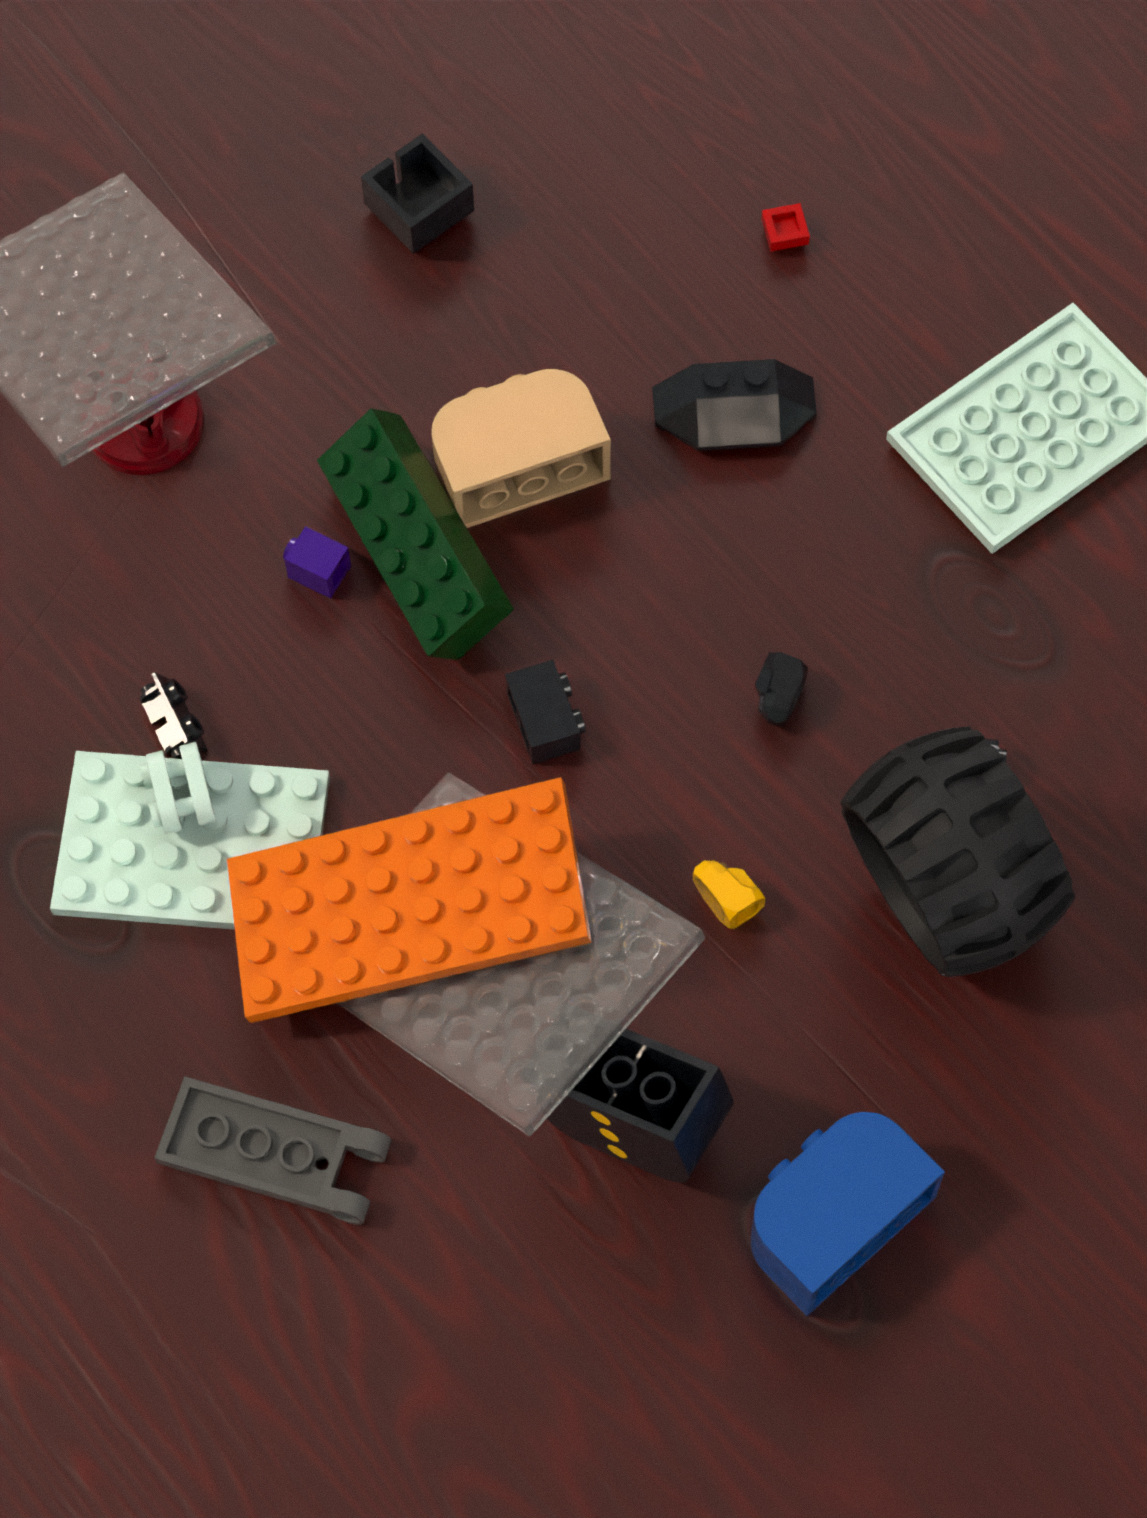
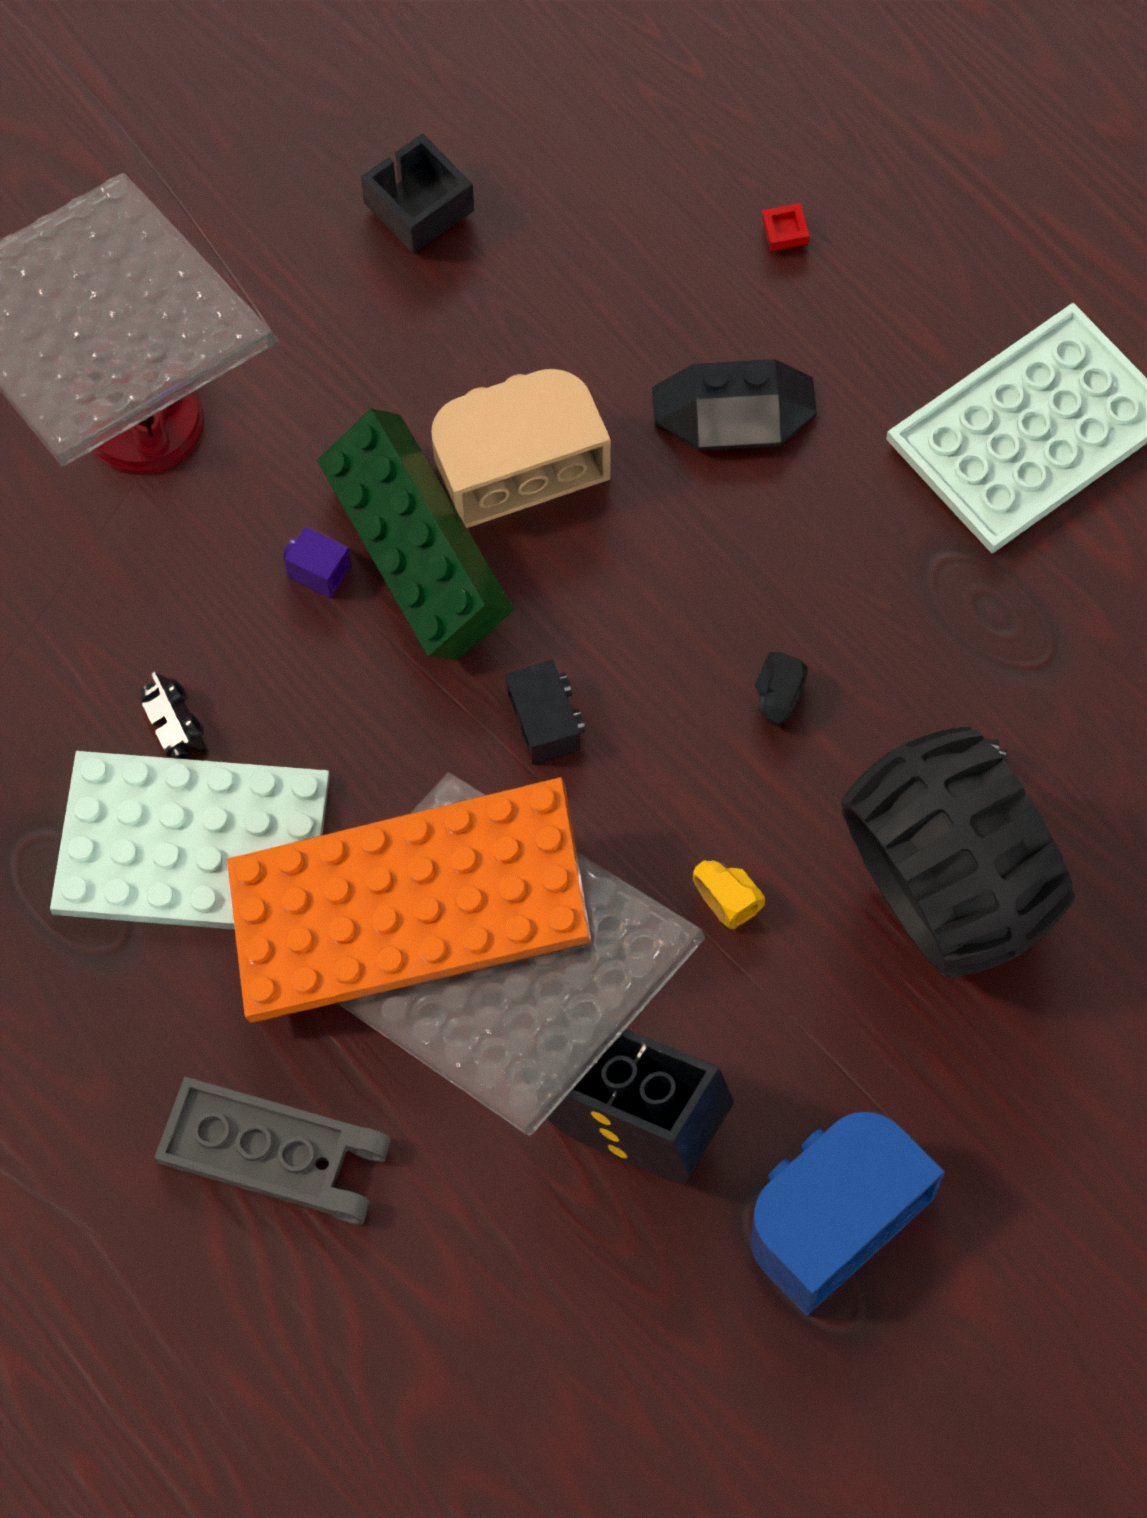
light aqua brick [140,742,216,834] -> none

